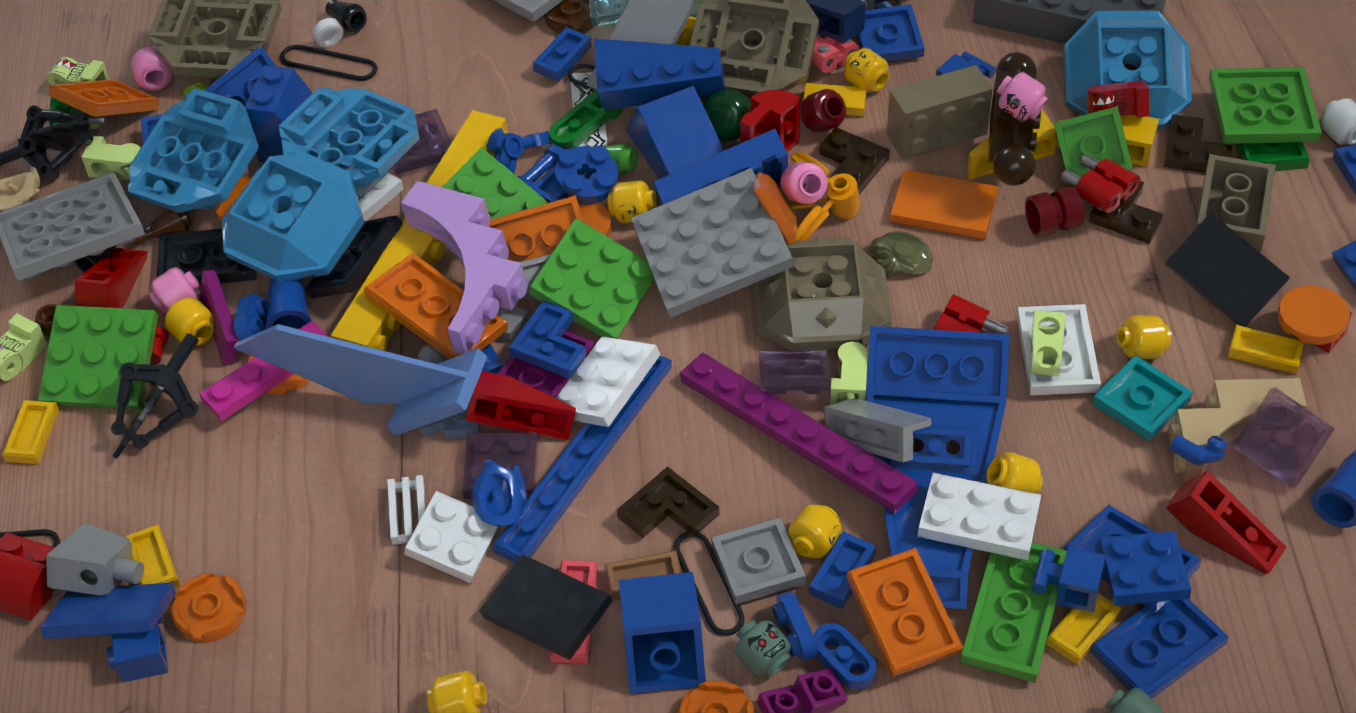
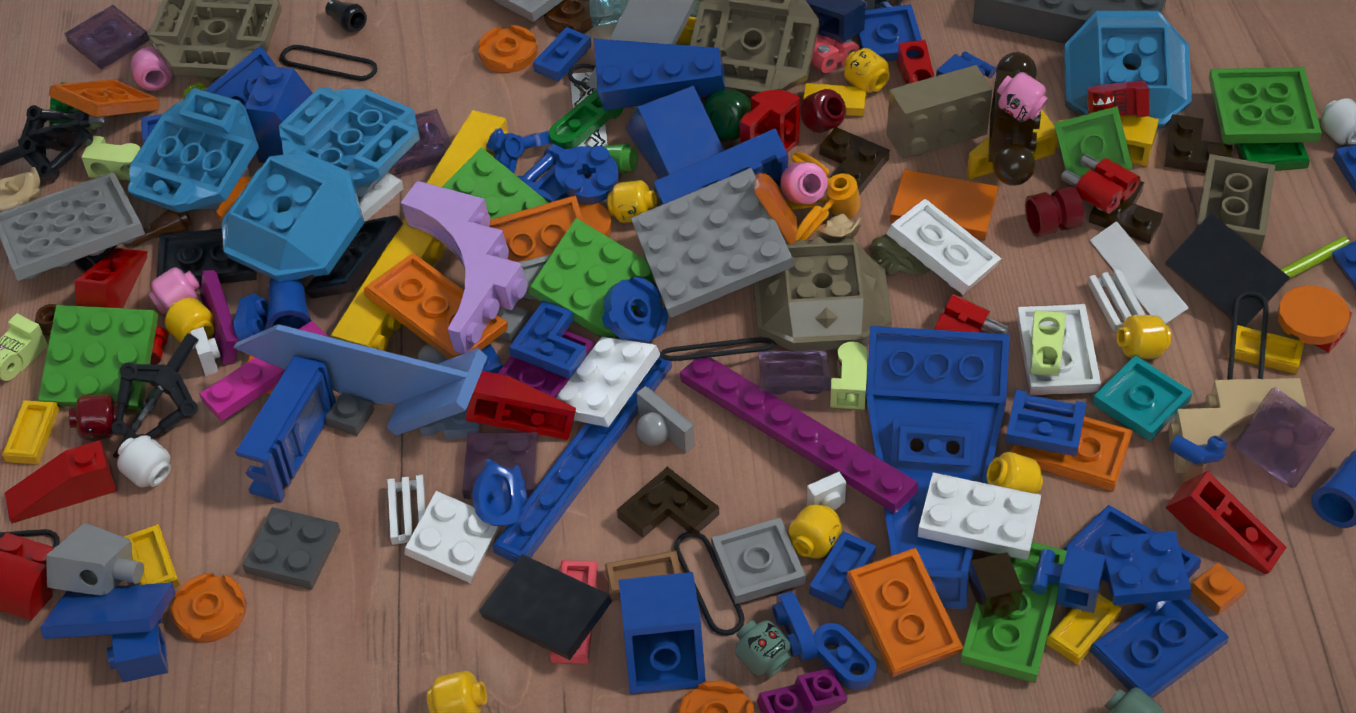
yellowish green leg [47,57,110,86] -> none
white tile [312,18,343,48] -> none
light grey panel [825,398,931,462] -> none
none -> red slope [4,440,117,524]
none -> clear purple plate [64,5,149,69]
none -> dark red head [69,394,119,439]
none -> white head [117,435,171,488]
none -> white plate [190,327,221,376]
none -> blue door [236,355,336,502]
none -> dark grey plate [243,507,340,589]
none -> dark grey plate [325,392,374,436]
none -> orange tile [478,25,538,73]
none -> blue plate [602,277,668,343]
none -> light grey tile [636,386,695,453]
none -> black piece [660,337,775,361]
none -> white plate [807,472,846,510]
none -> tan hat [816,213,862,242]
none -> white plate [886,199,1002,295]
none -> red leg [896,40,934,85]
none -> dark brown brick [968,552,1023,618]
none -> blue plate [1005,389,1087,456]
none -> orange tile [1011,409,1133,492]
none -> white tile [1088,269,1145,333]
none -> white sticker [1090,221,1189,324]
none -> orange plate [1191,563,1247,615]
none -> black piece [1227,291,1269,380]
none -> lime bar [1281,236,1350,279]

